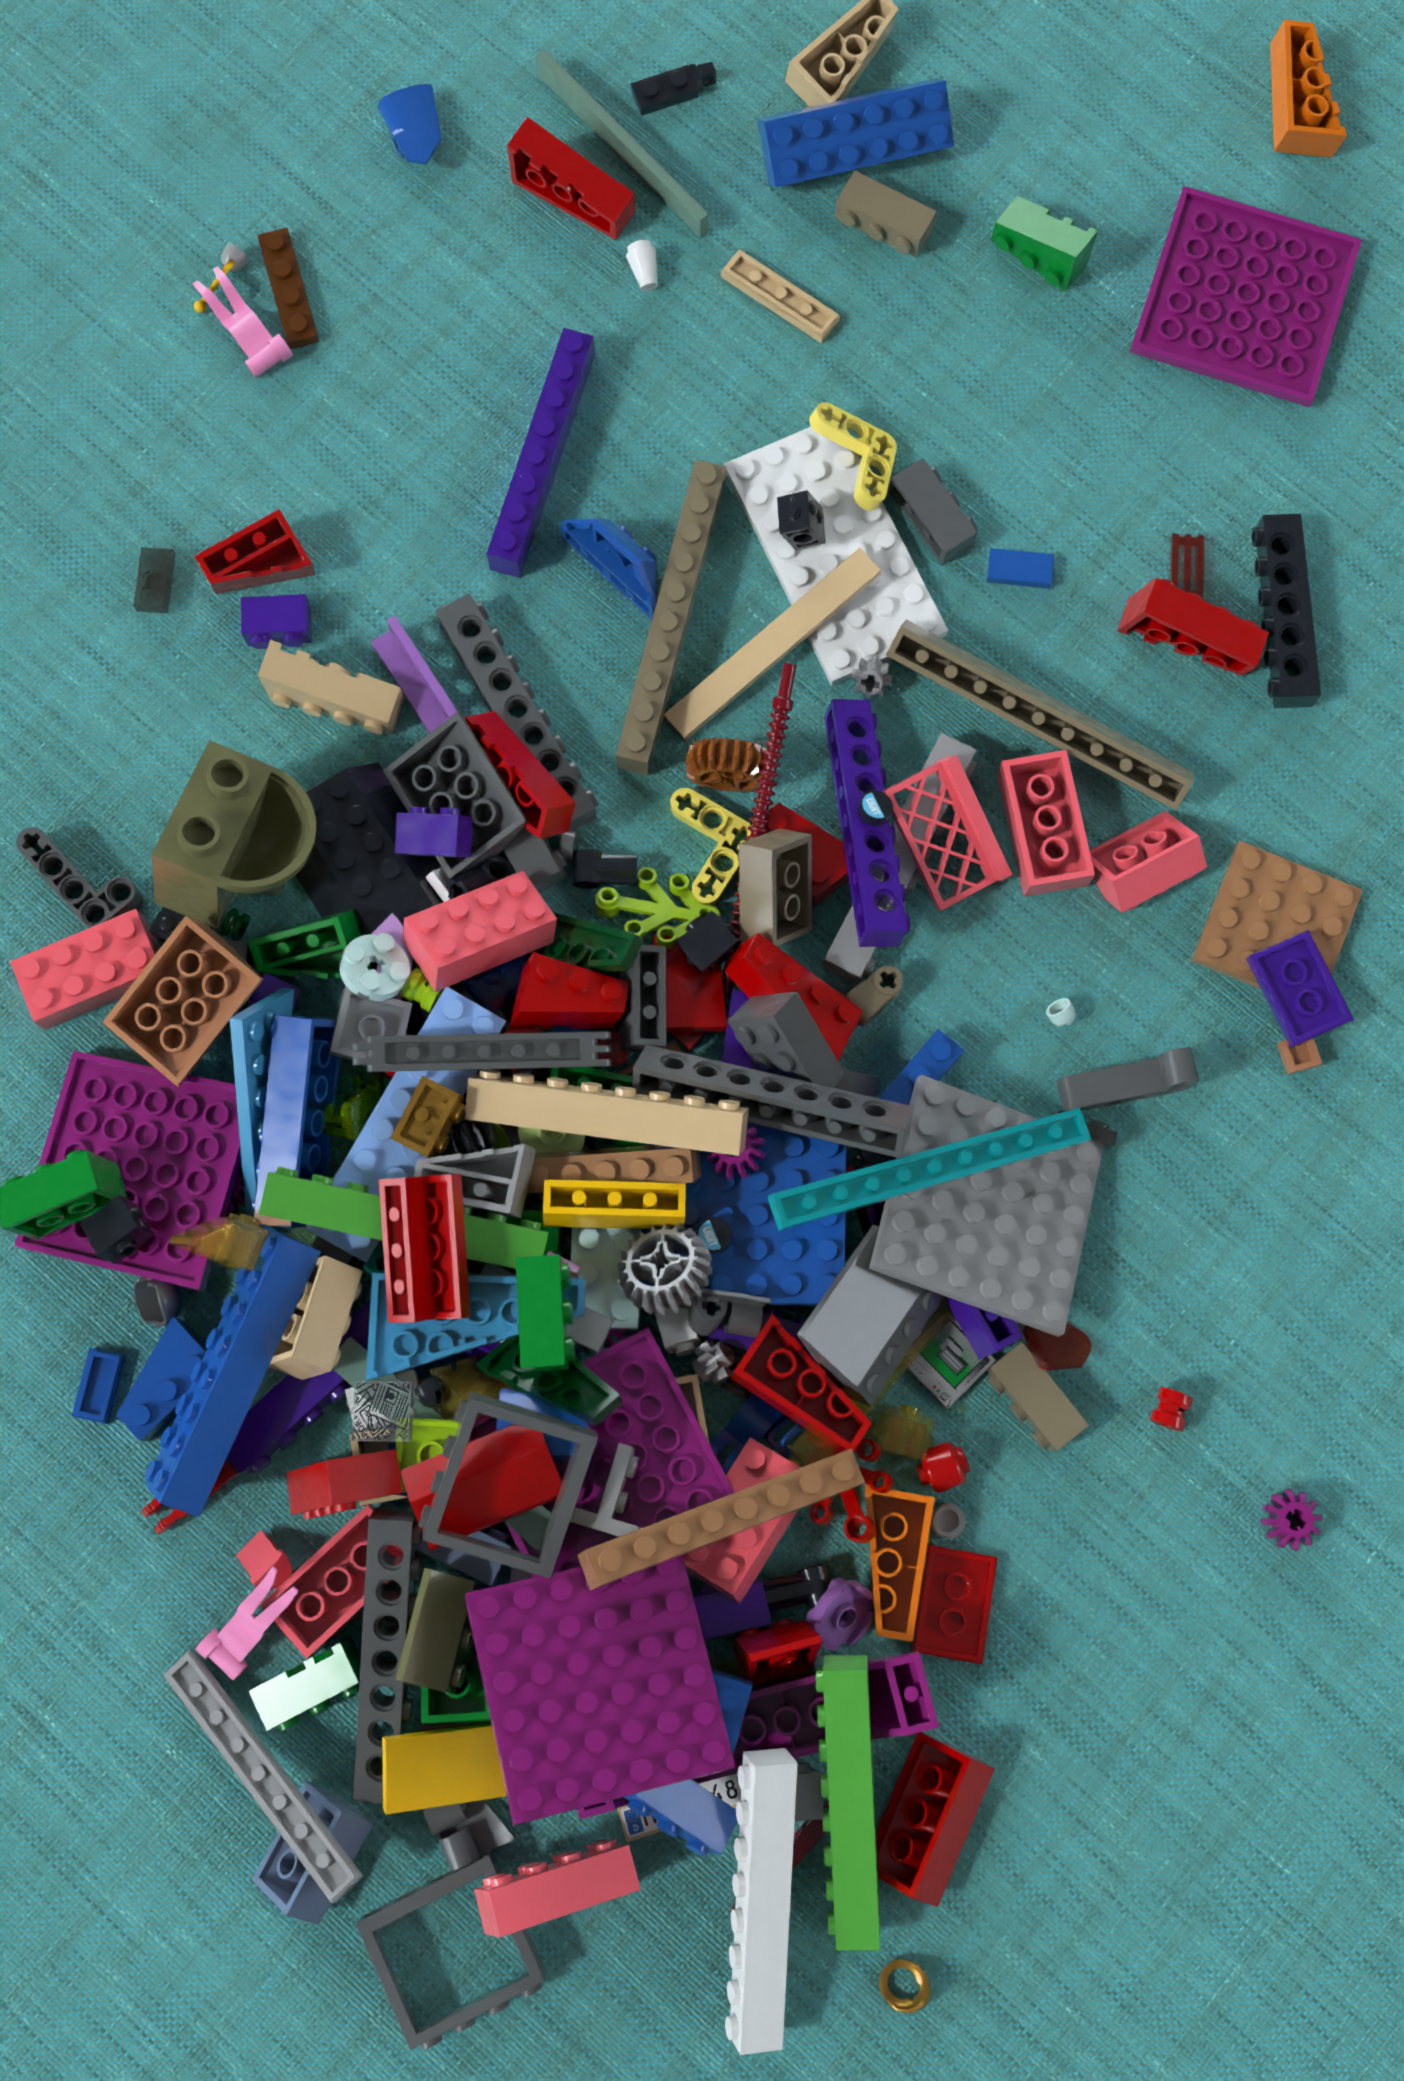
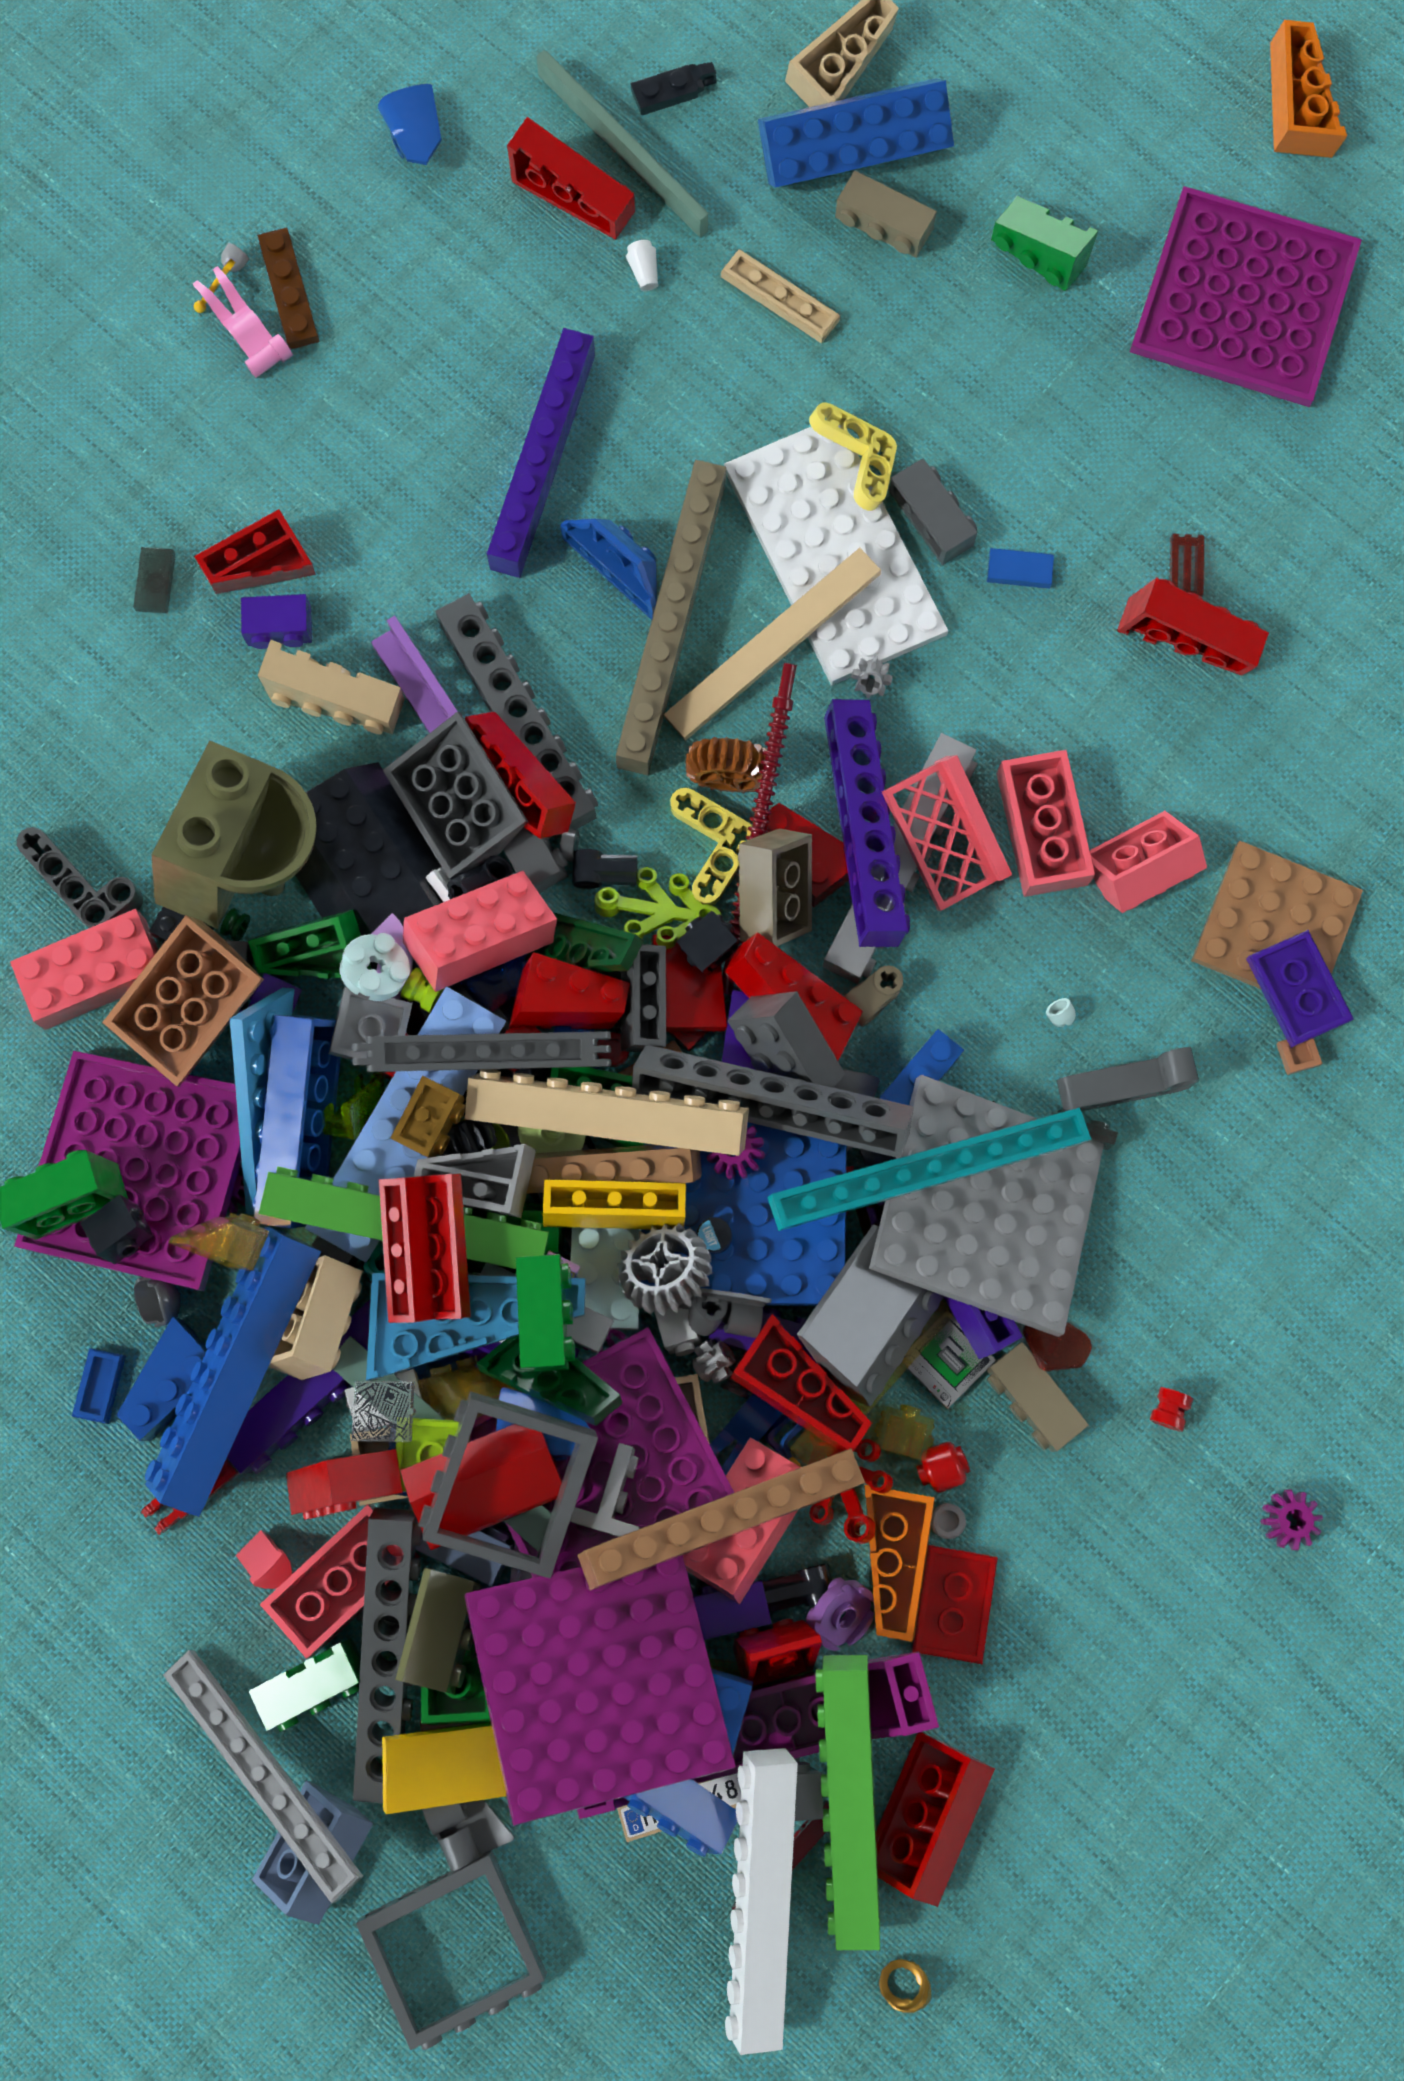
bright pink flag [195,1566,299,1681] -> none
dark purple brick [395,807,473,858] -> none
black hinge [413,1376,445,1408] -> none
coral brick [474,1839,641,1938] -> none
black head [777,490,826,550] -> none
tile [858,791,893,826] -> none
dark tan brick [886,619,1194,810] -> none
black brick [1251,514,1321,709] -> none

